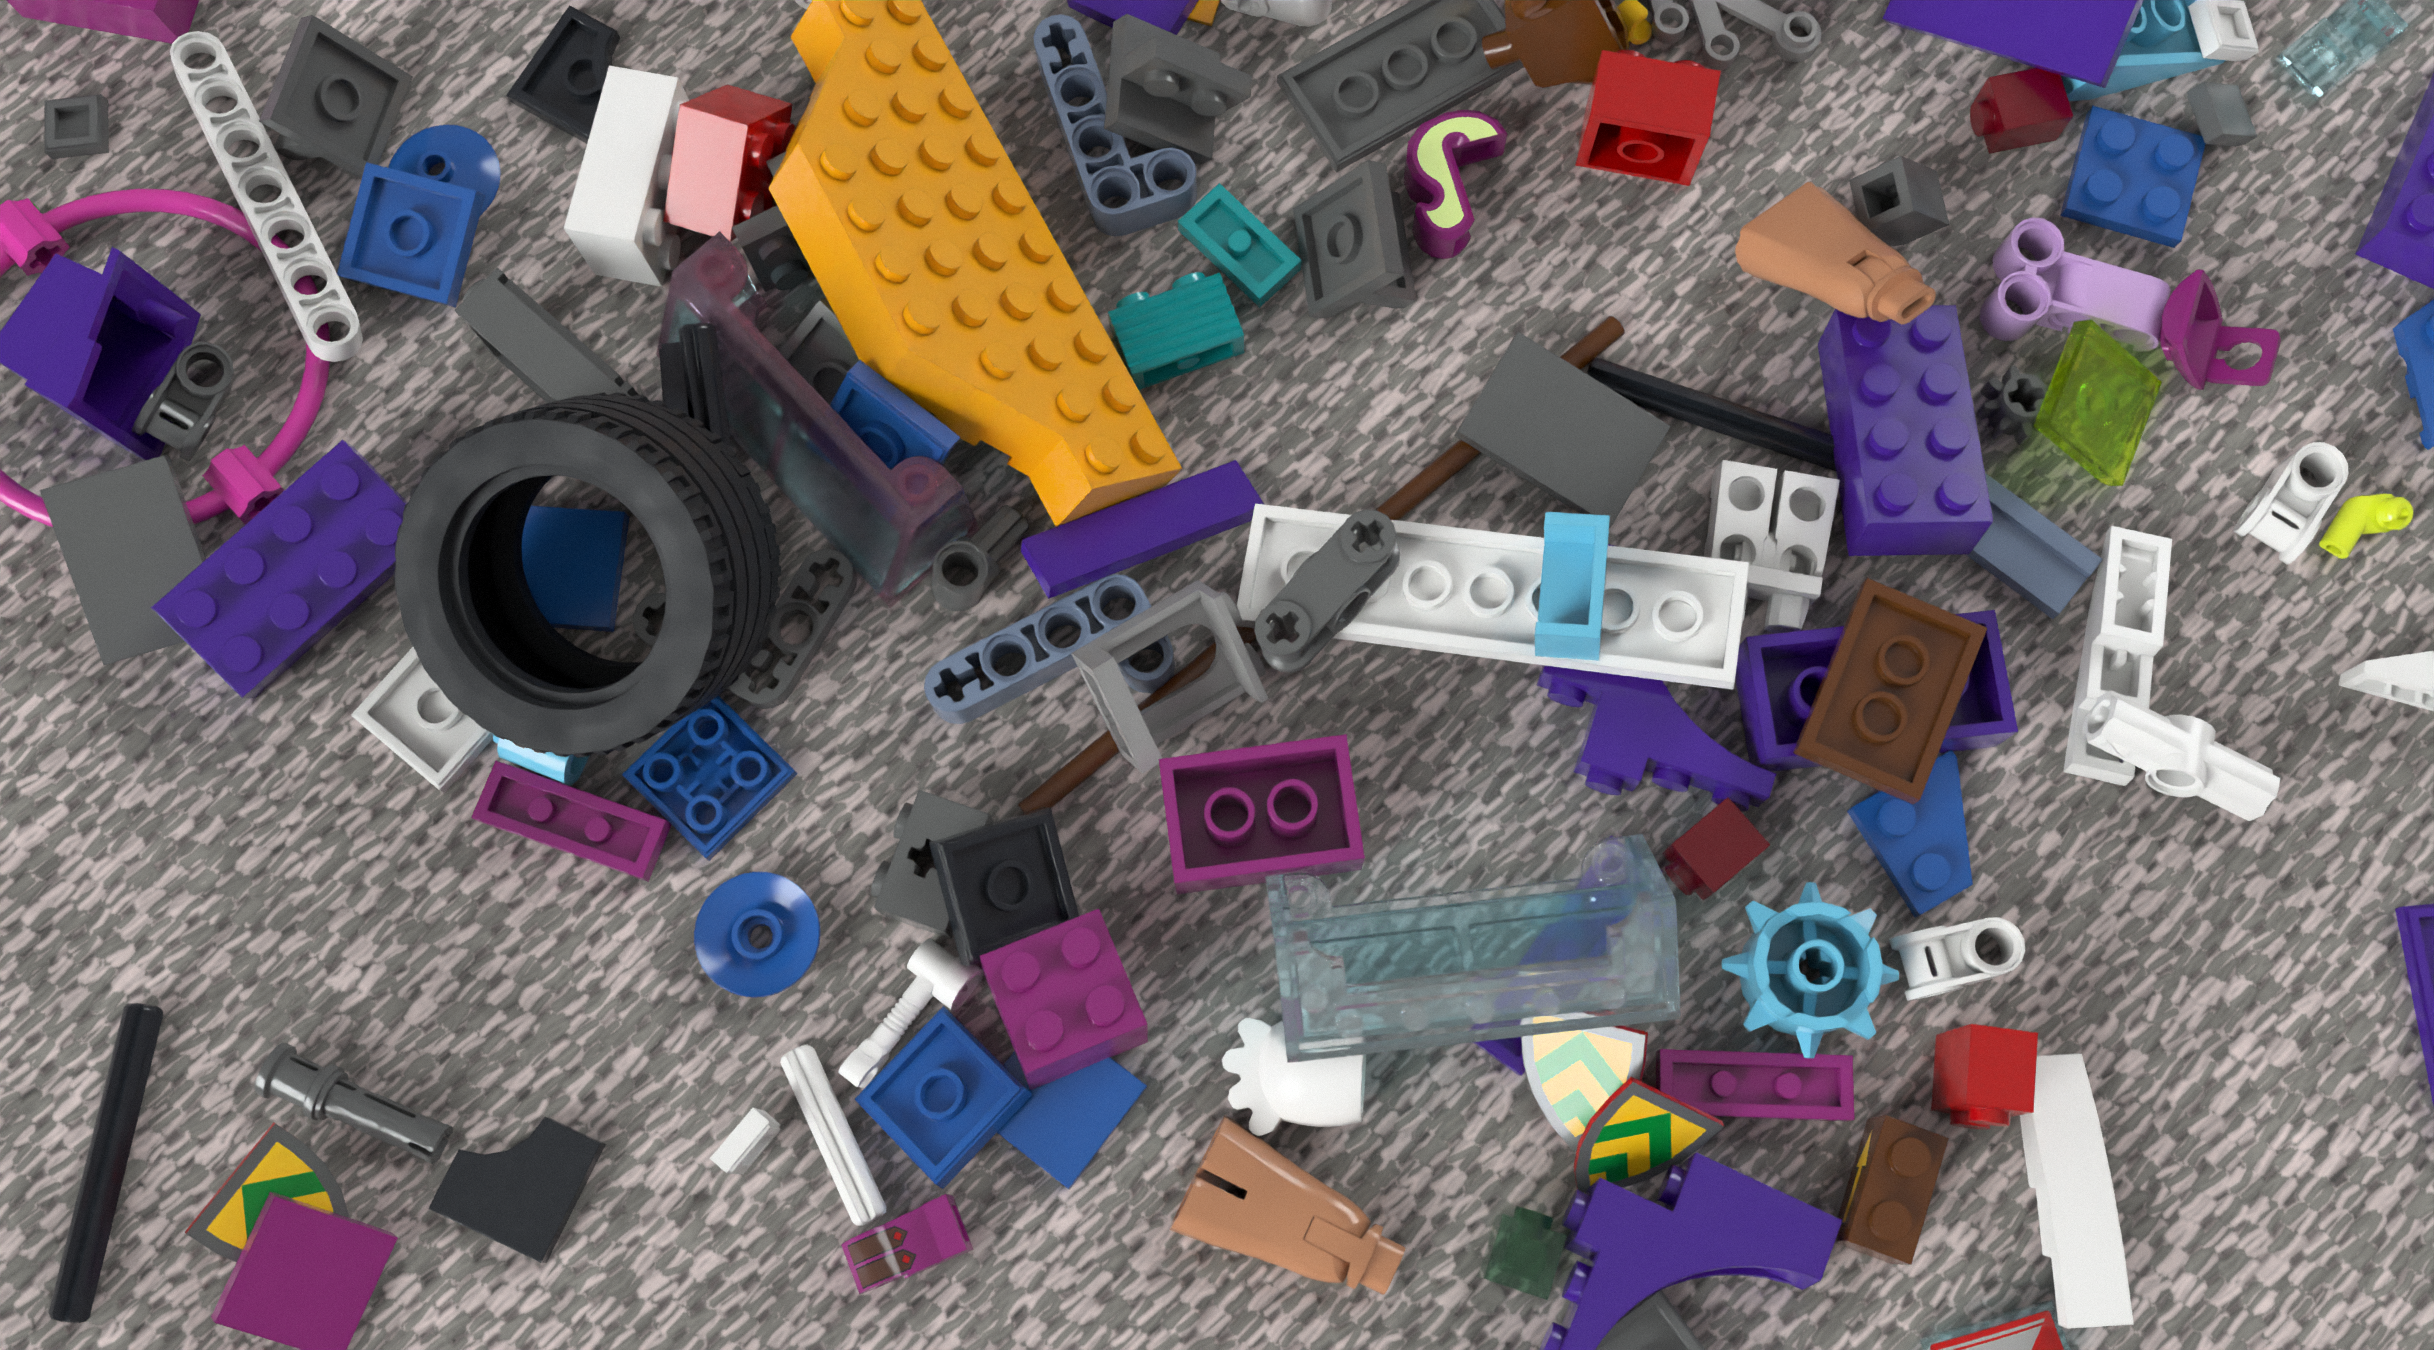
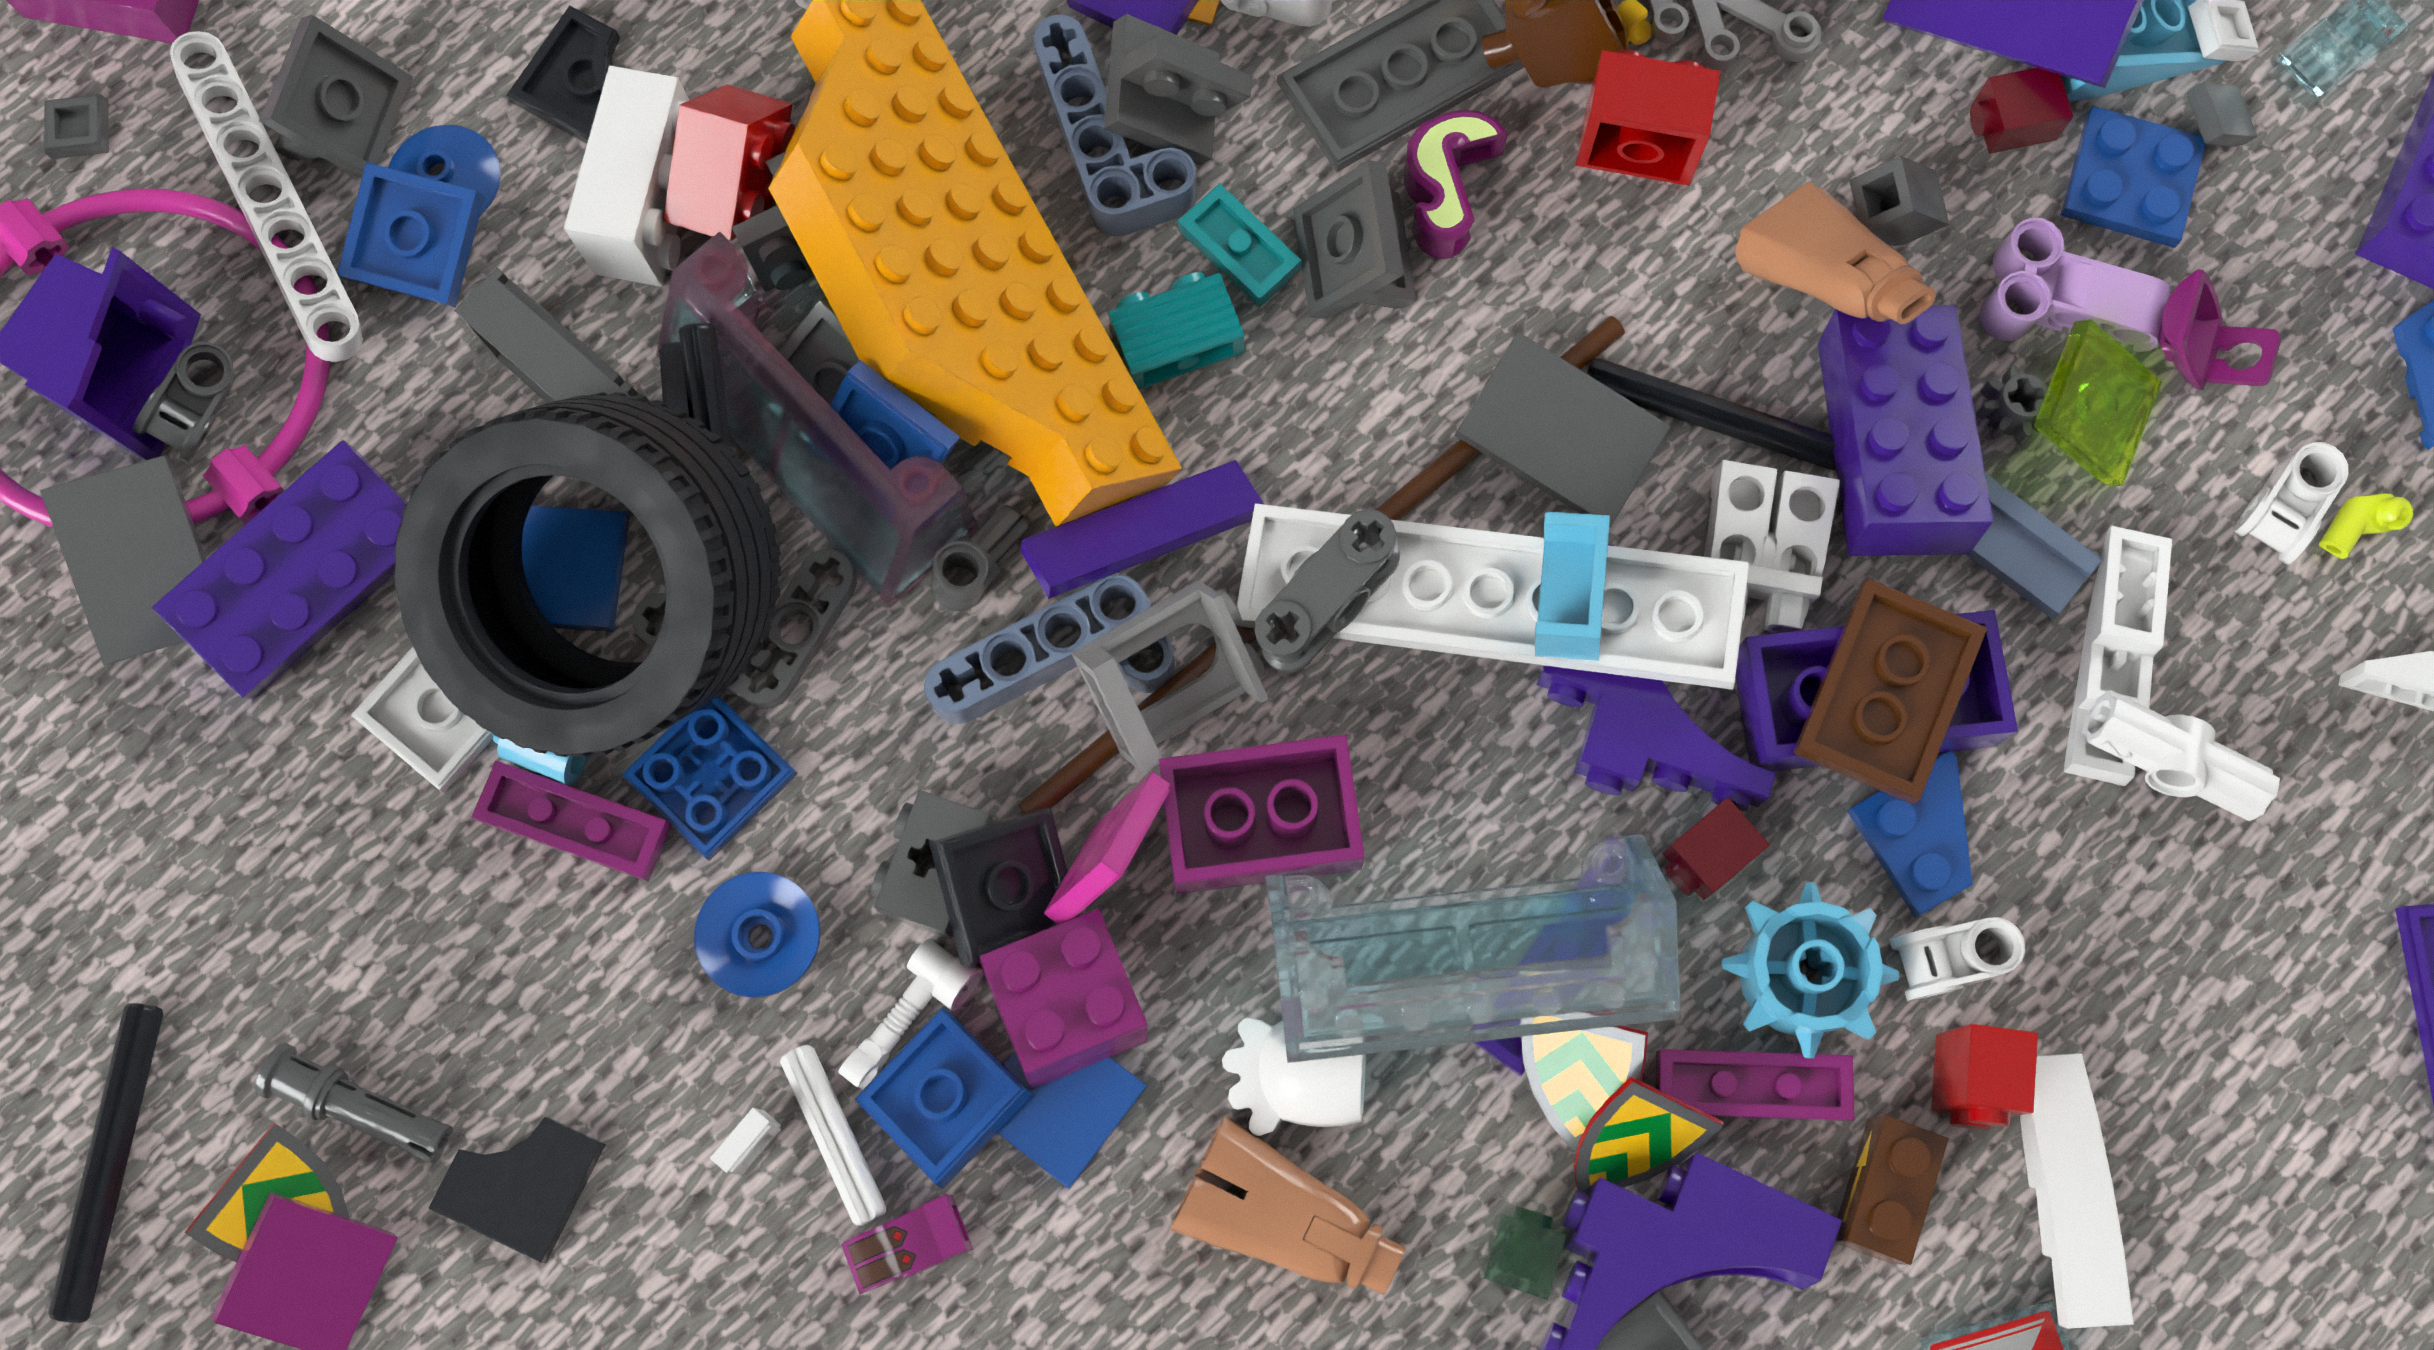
none -> dark pink tile [1044,771,1170,924]

